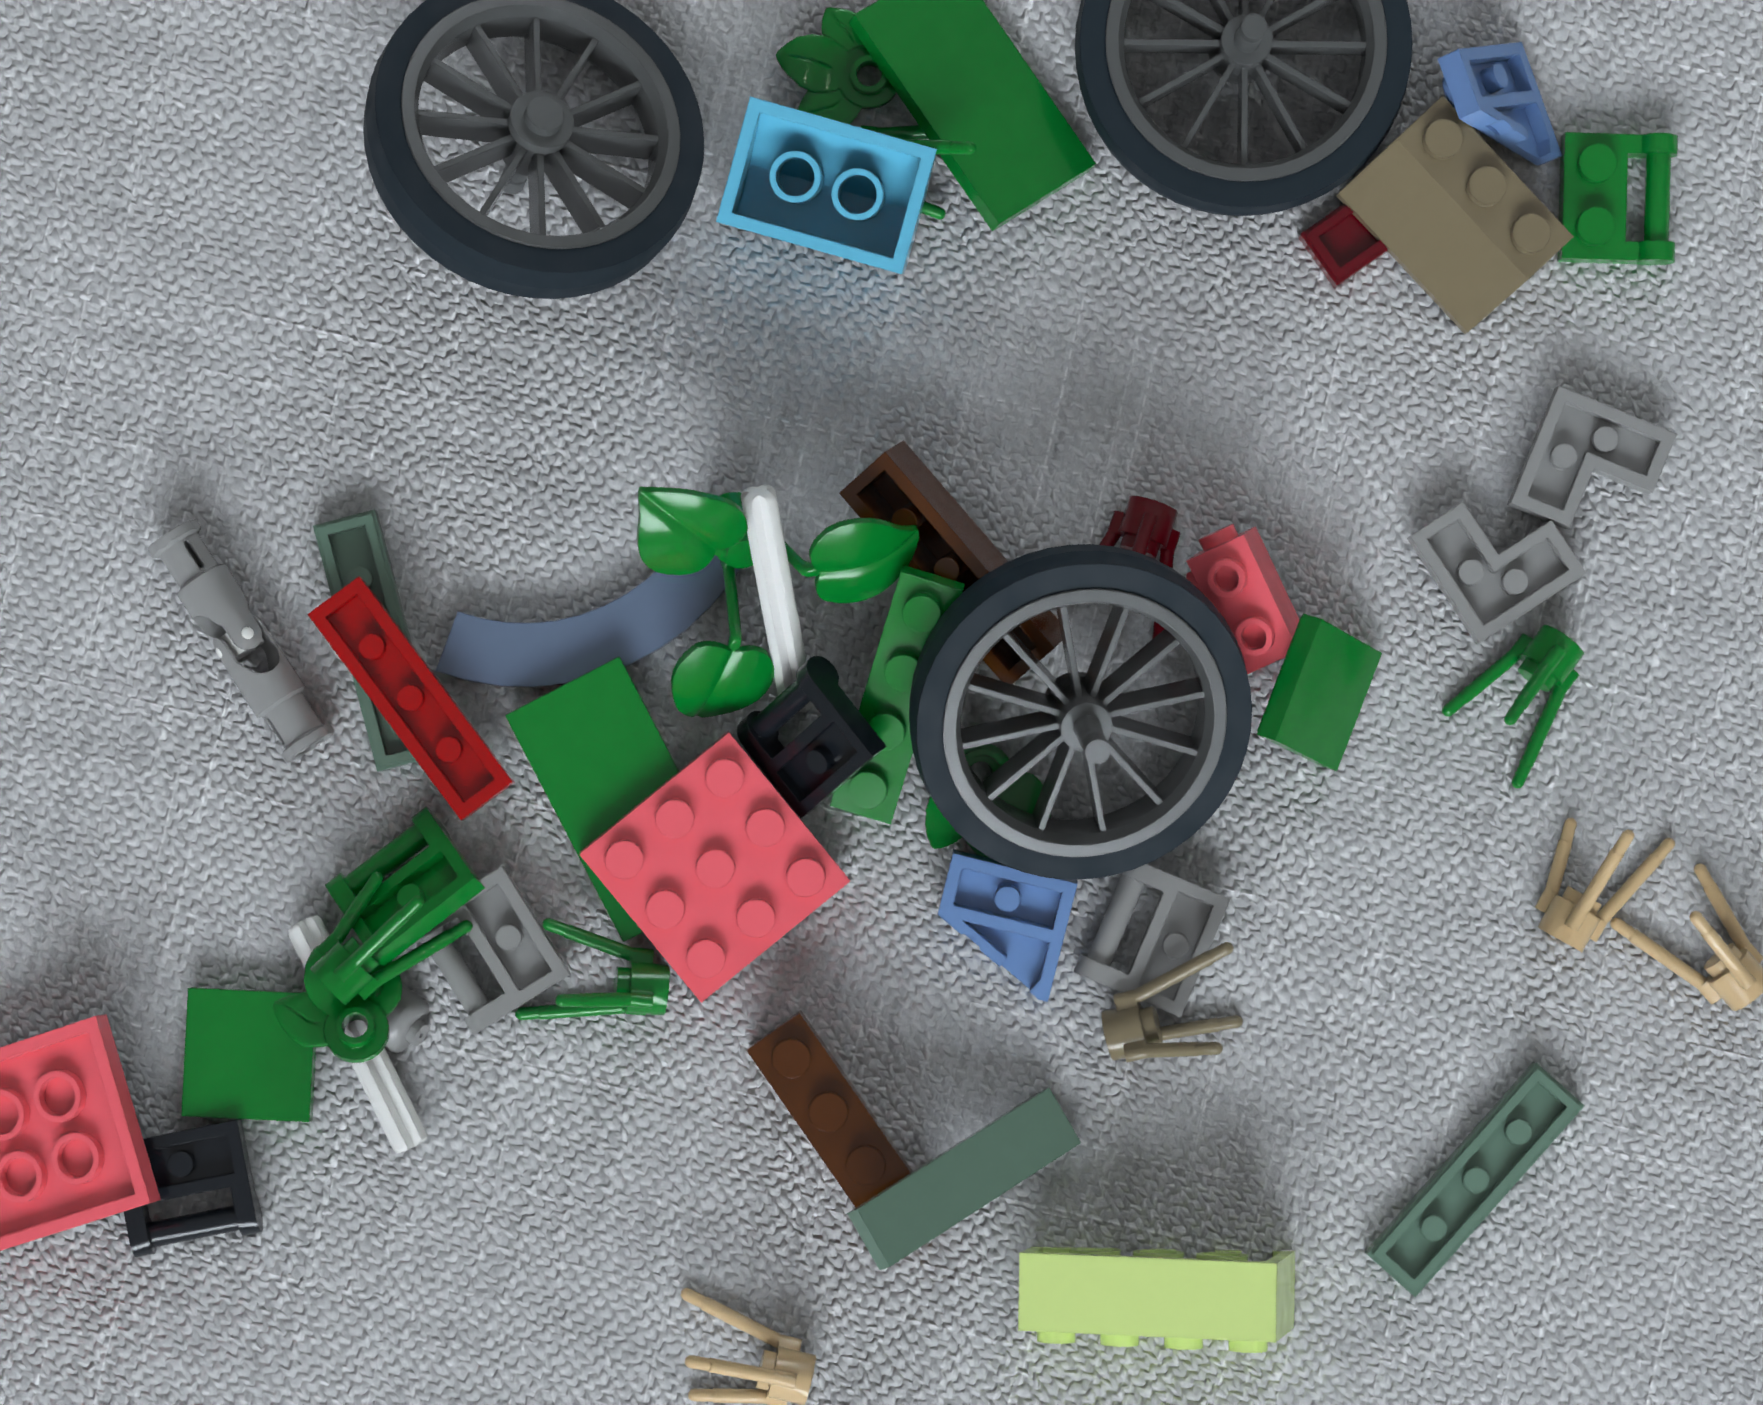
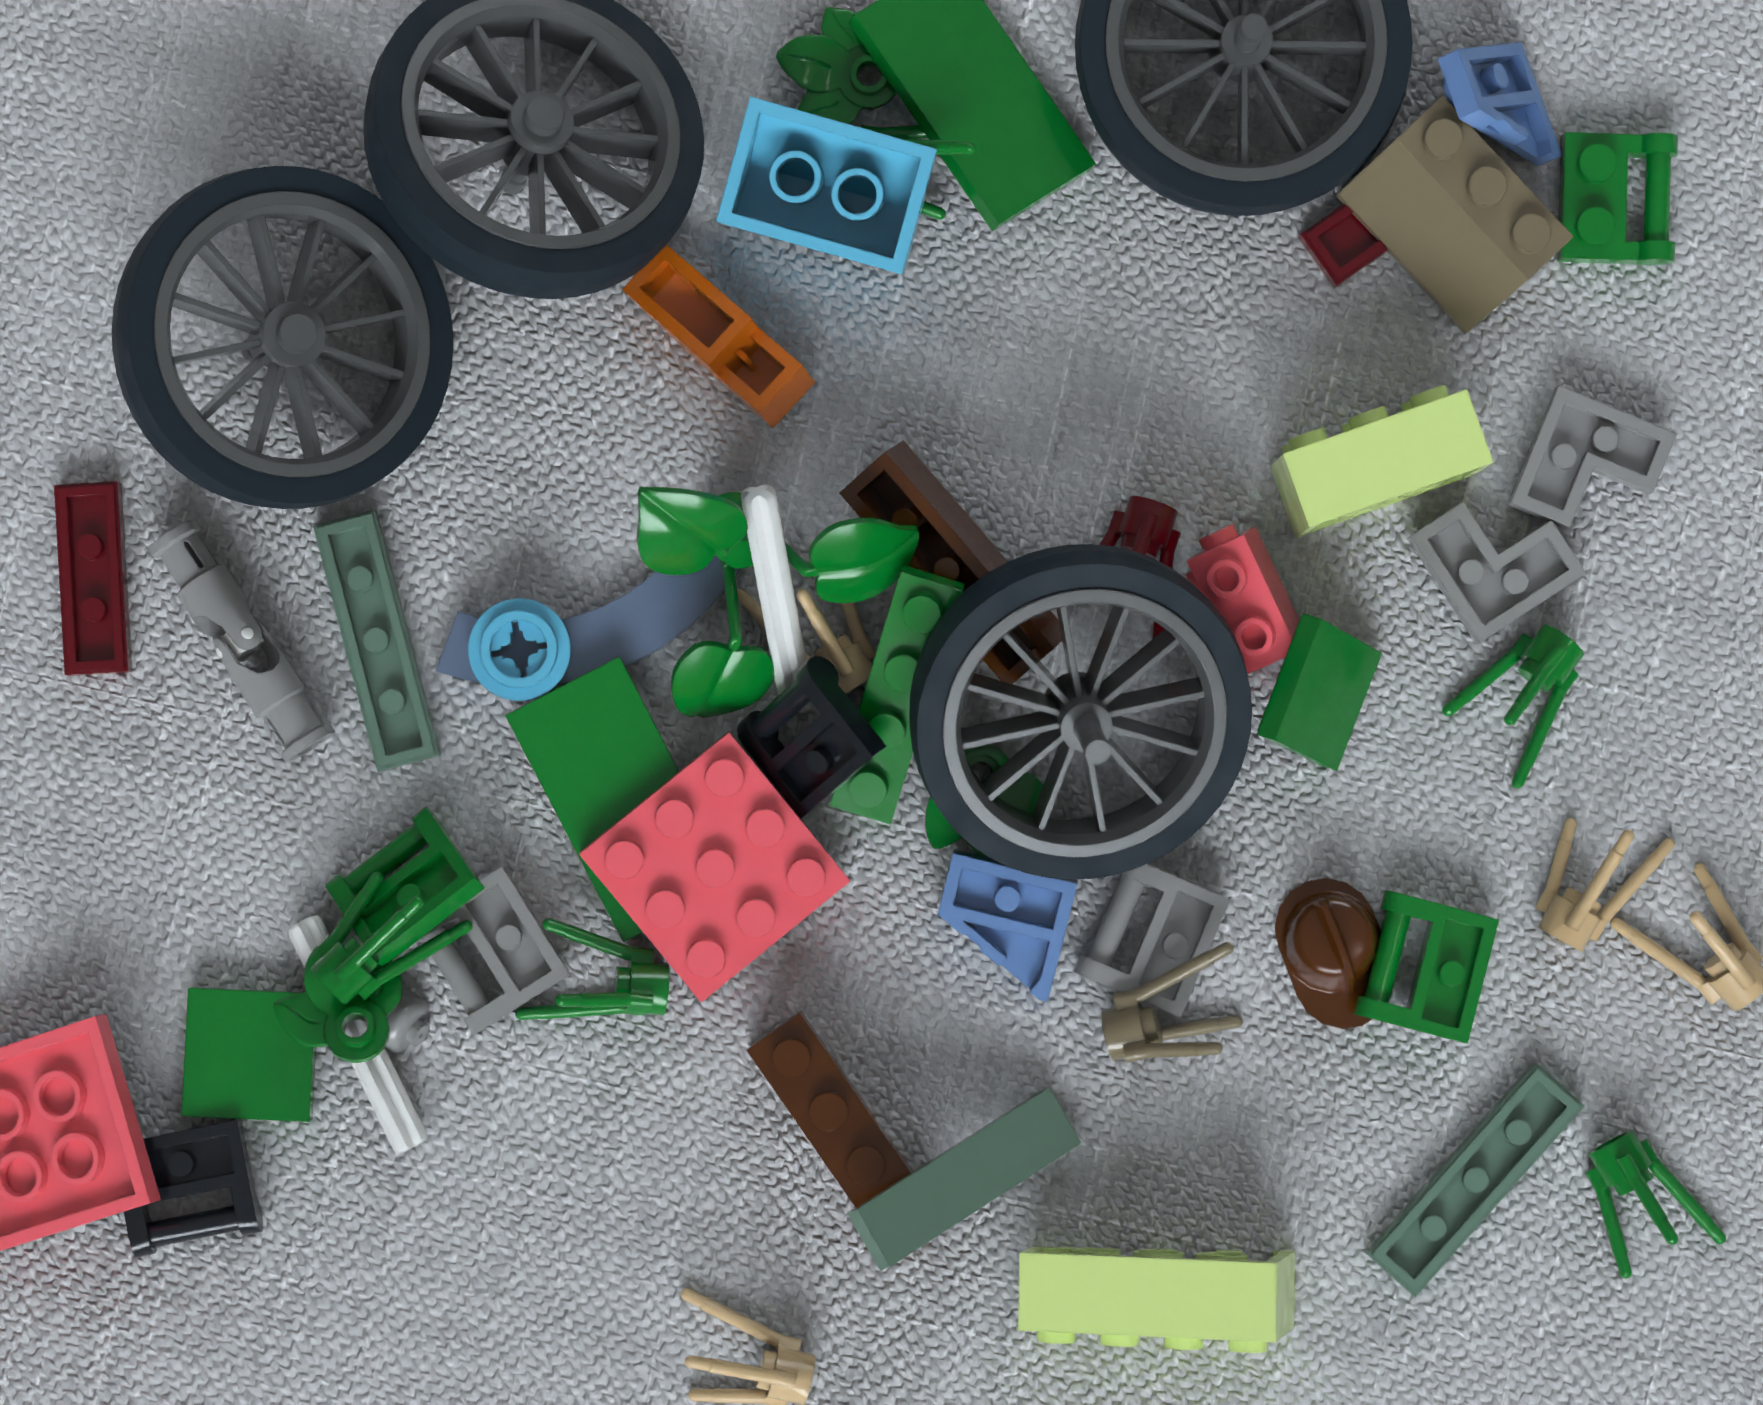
red plate [307,576,515,821] -> none
none -> dark red tile [54,481,132,676]
none -> wheel [111,166,454,509]
none -> medium azure gear [468,598,571,701]
none -> orange slope [622,245,816,429]
none -> tan plant [737,588,876,693]
none -> yellowish green brick [1270,385,1494,538]
none -> reddish brown piece [1274,878,1394,1029]
none -> green plate [1354,890,1499,1044]
none -> green plant [1585,1130,1726,1279]

